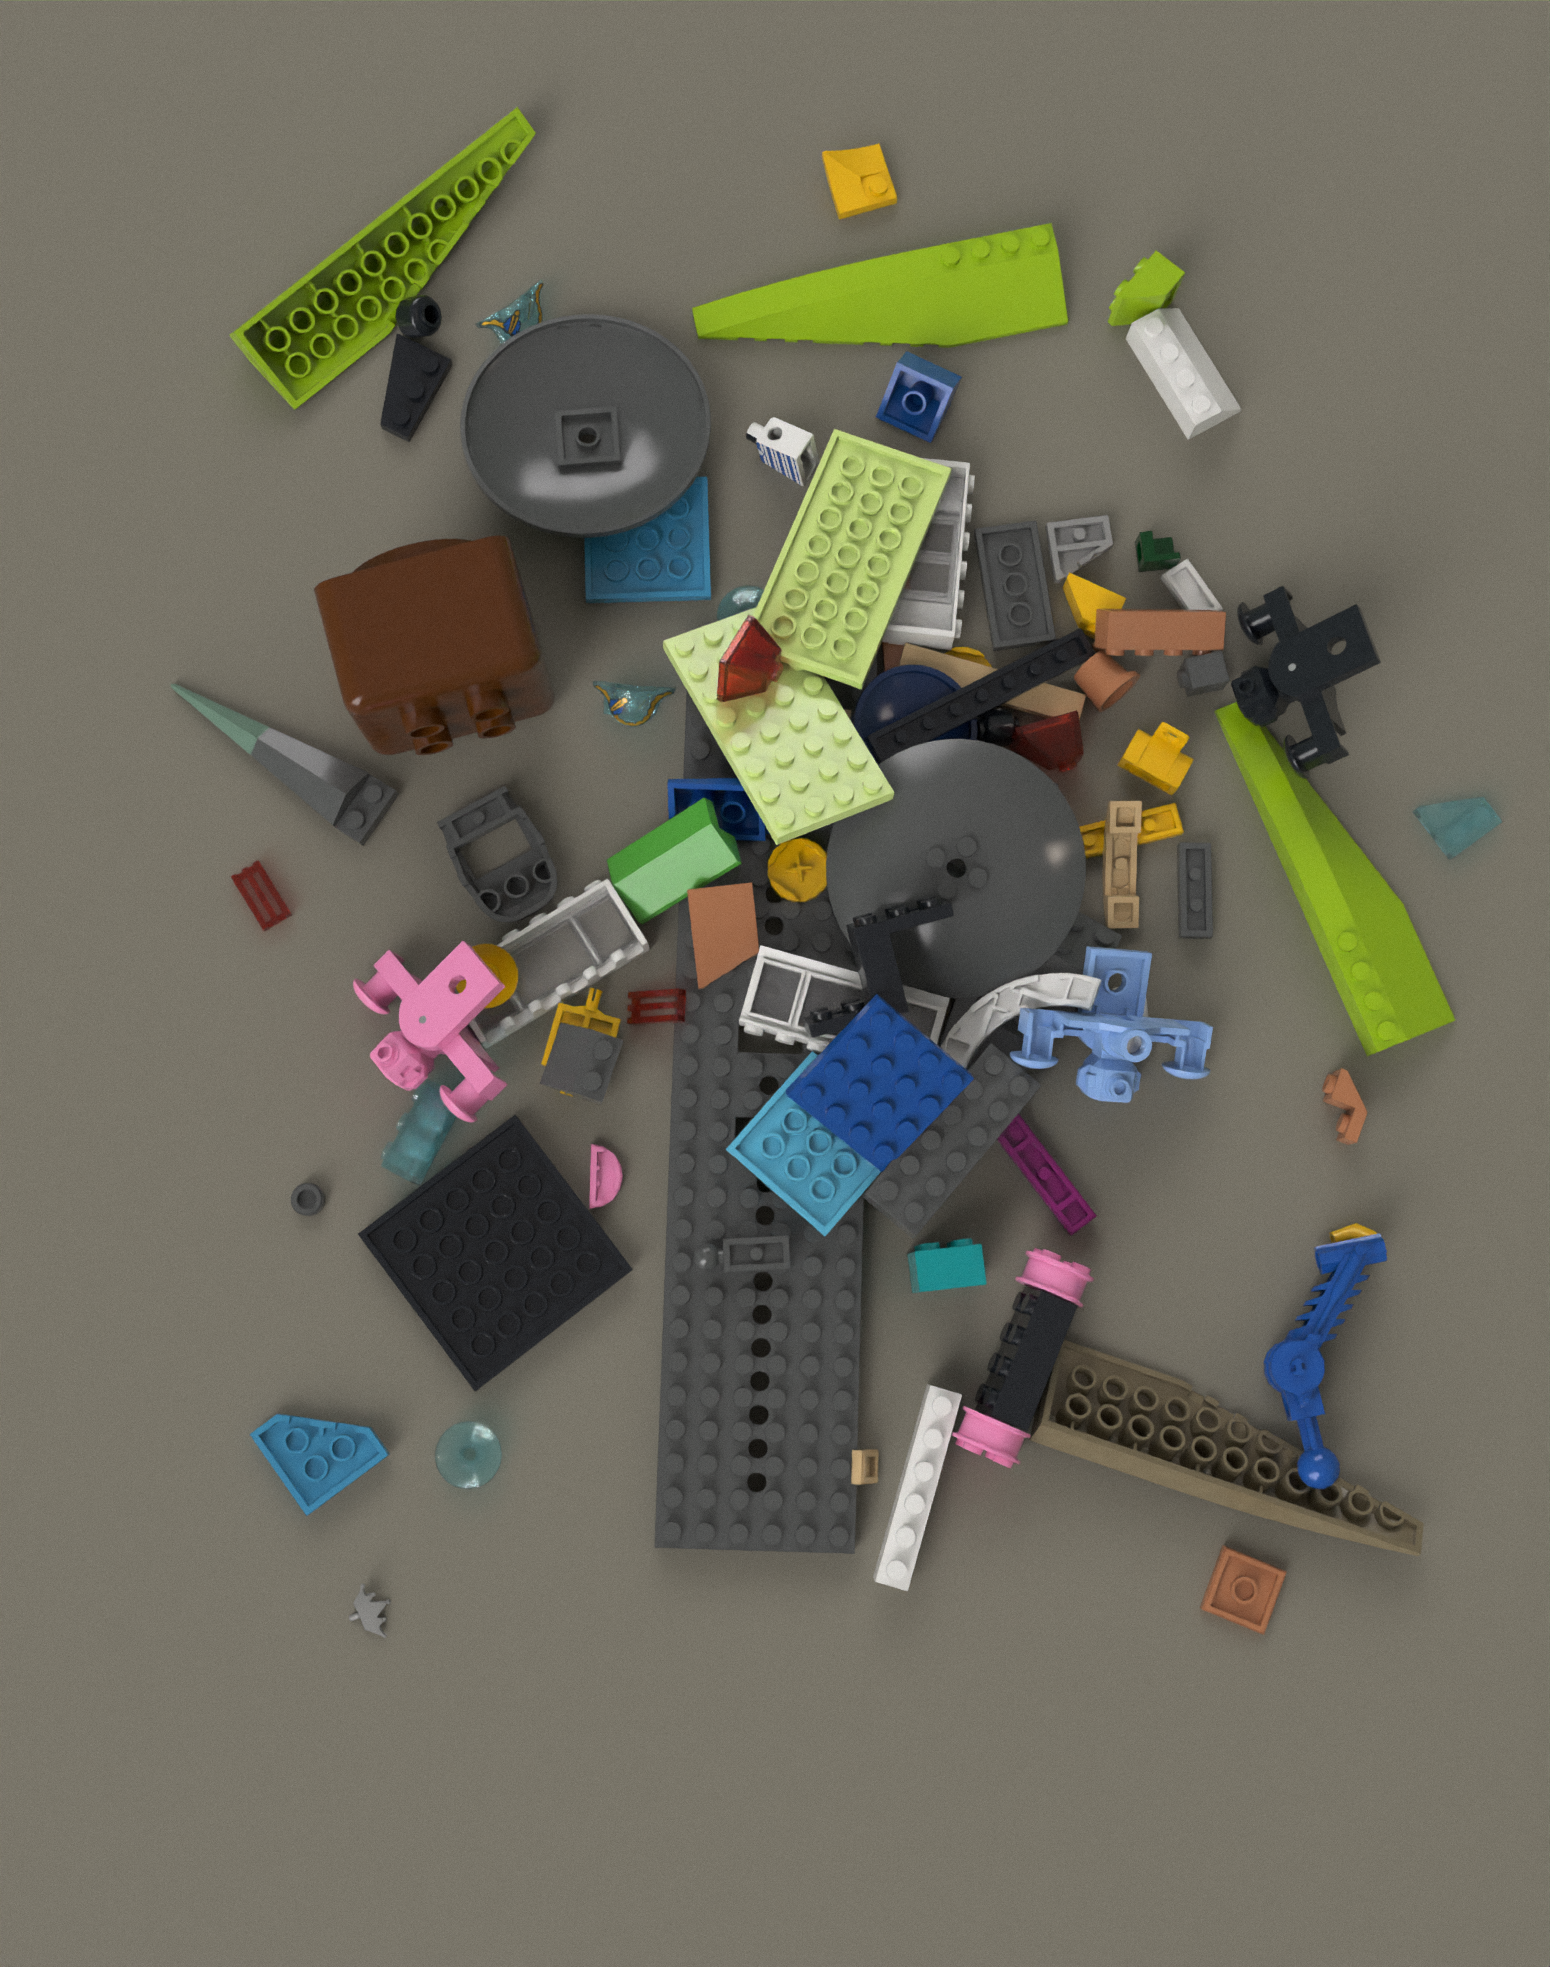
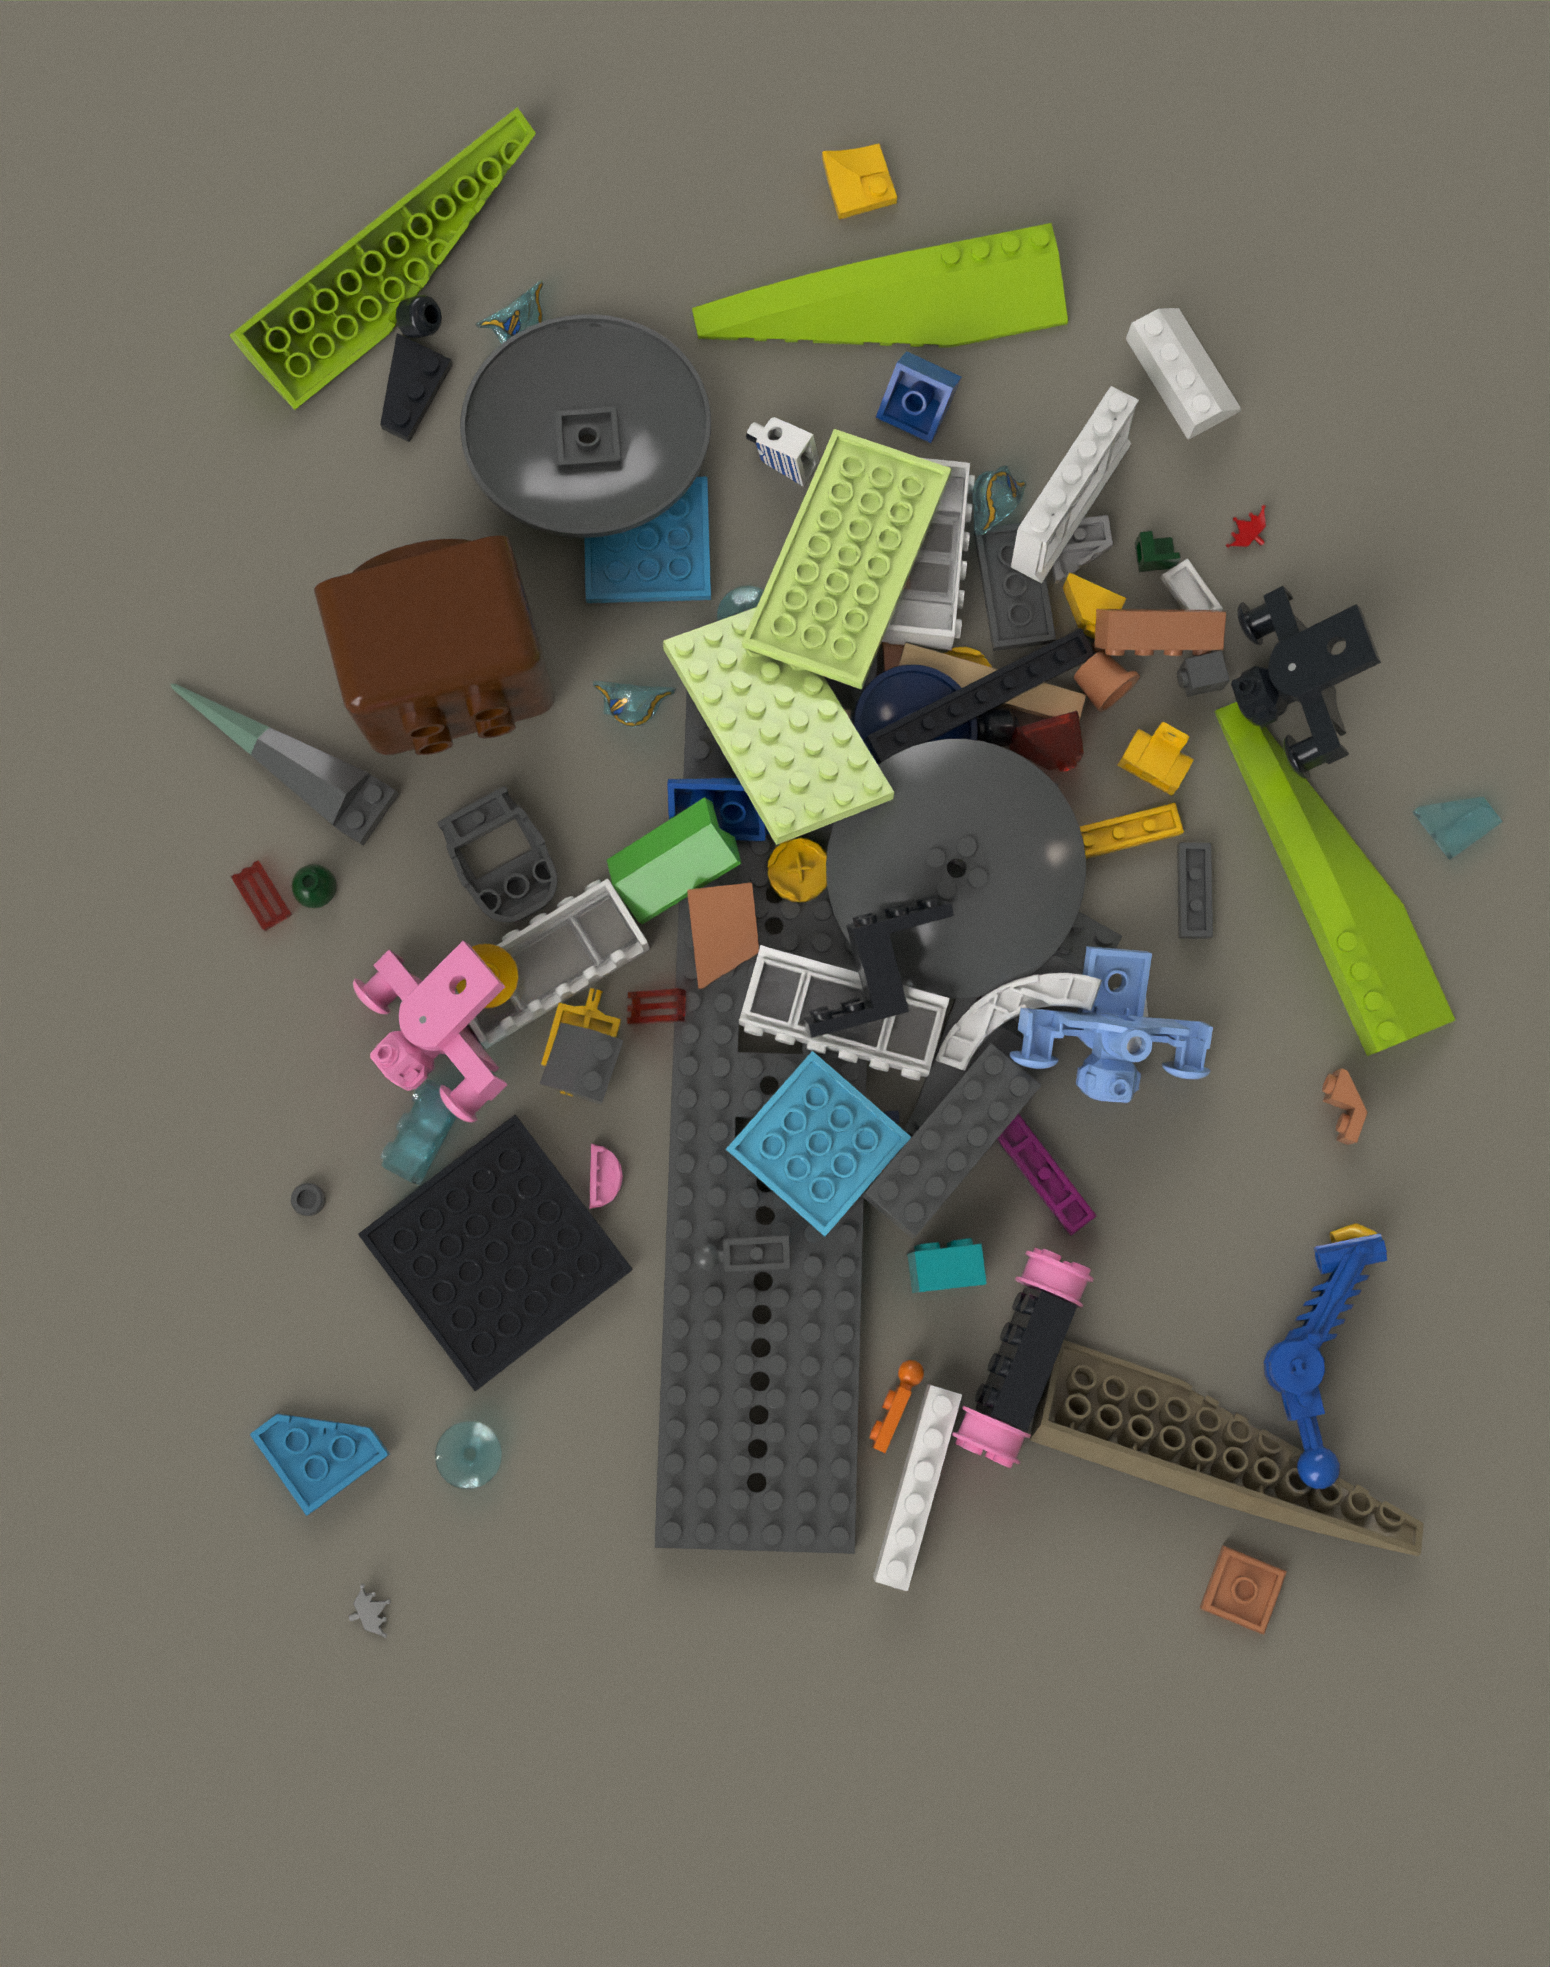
clear red slope [717,614,784,702] -> none
blue plate [785,994,974,1172] -> none
tan tile [851,1449,879,1485] -> none
tan slope [1102,800,1142,929] -> none
lime slope [1108,250,1185,326] -> none
none -> dark green brick [291,864,336,908]
none -> orange plate [869,1360,924,1453]
none -> clear light blue hat [972,465,1026,535]
none -> white window [1011,386,1139,583]
none -> red piece [1226,505,1266,548]

